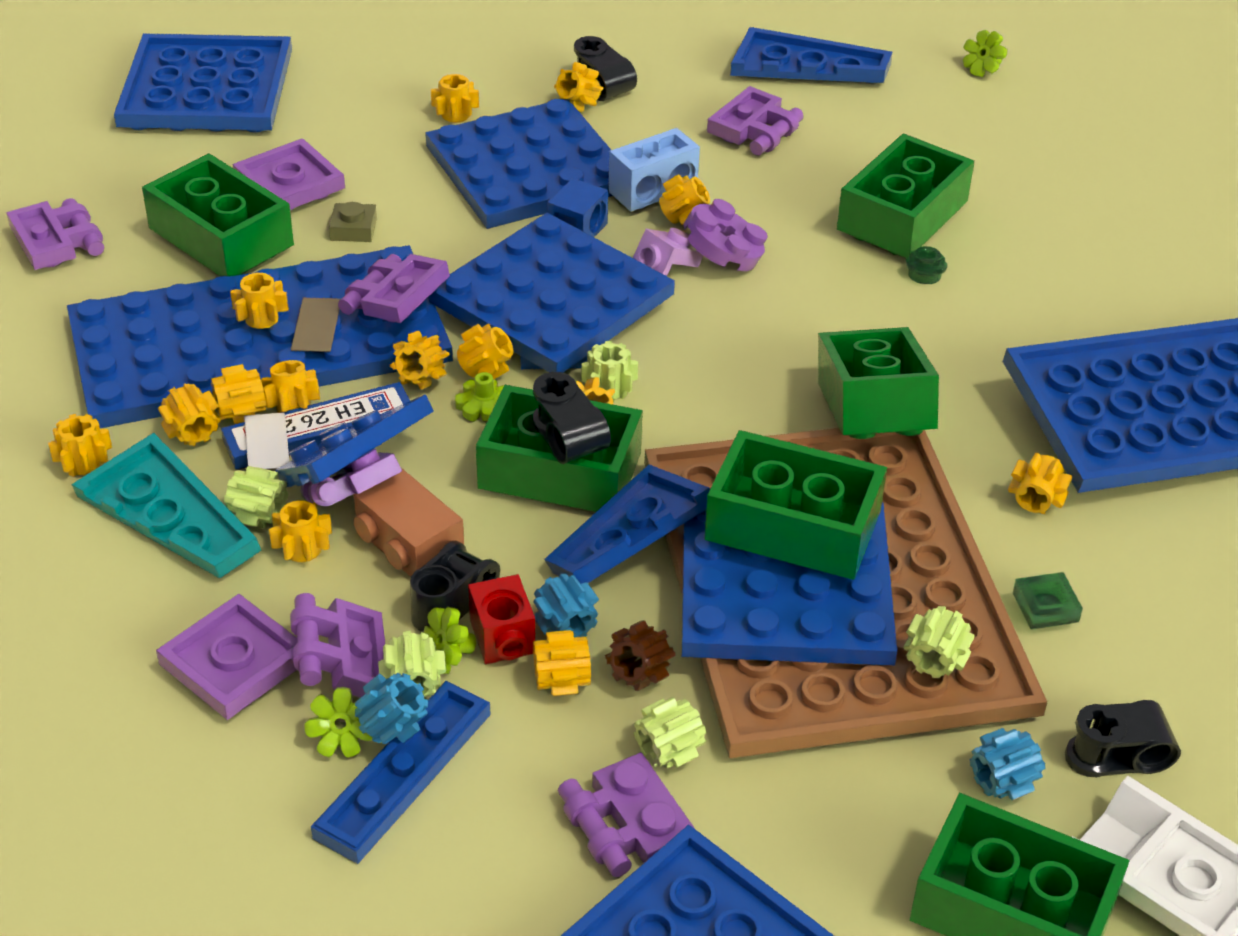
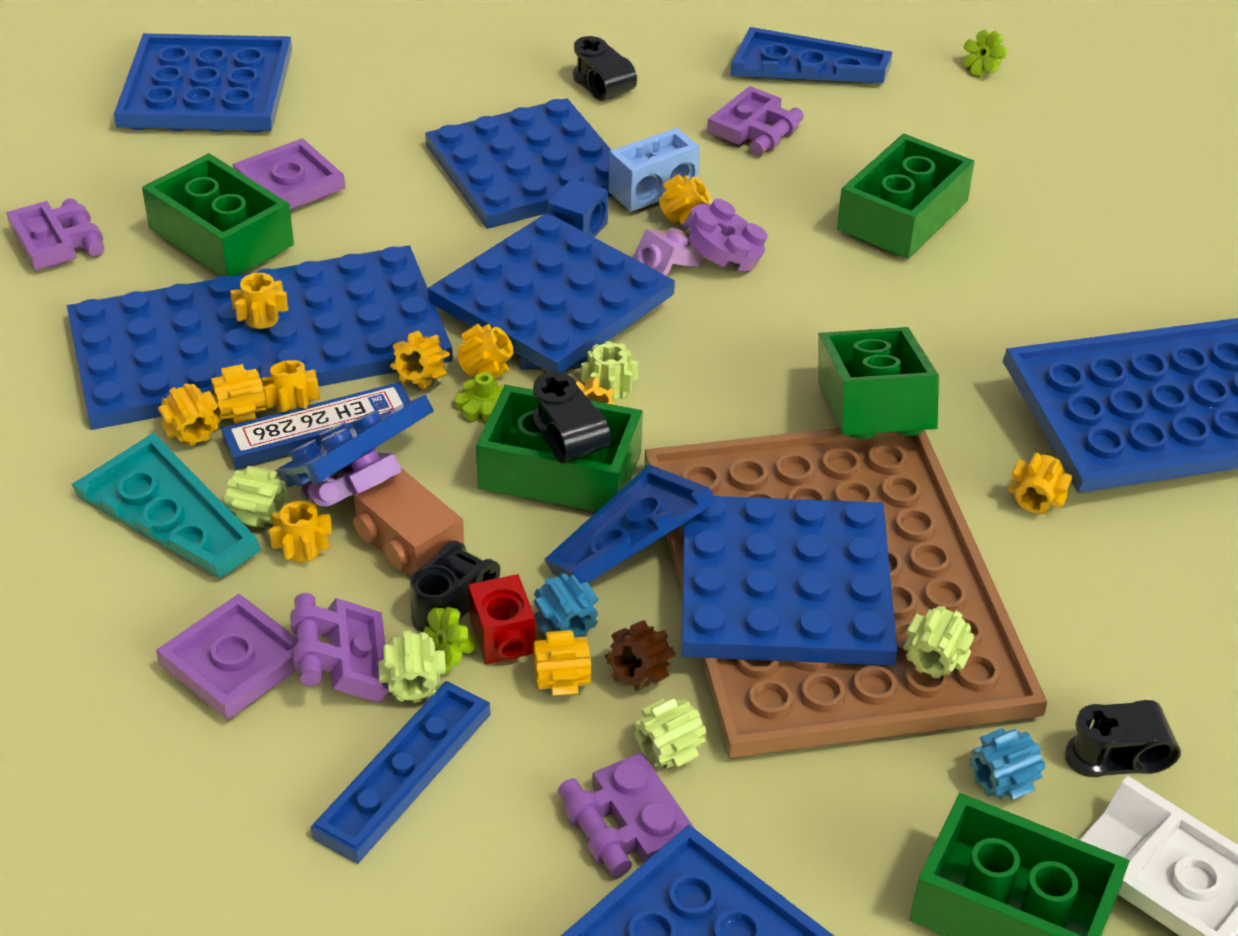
yellow gear [48,414,112,477] -> none
white sticker [244,412,289,469] -> none
dark tan sticker [291,297,341,352] -> none
lime plant [304,687,373,758] -> none
olive plate [329,202,377,242] -> none
medium lavender plate [338,254,450,323] -> none
dark azure gear [355,673,428,744] -> none
yellow gear [431,74,479,123] -> none
yellow gear [554,62,603,113] -> none
green brick [704,430,887,580] -> none
clear green plate [906,246,948,284] -> none
clear green plate [1012,572,1083,630] -> none

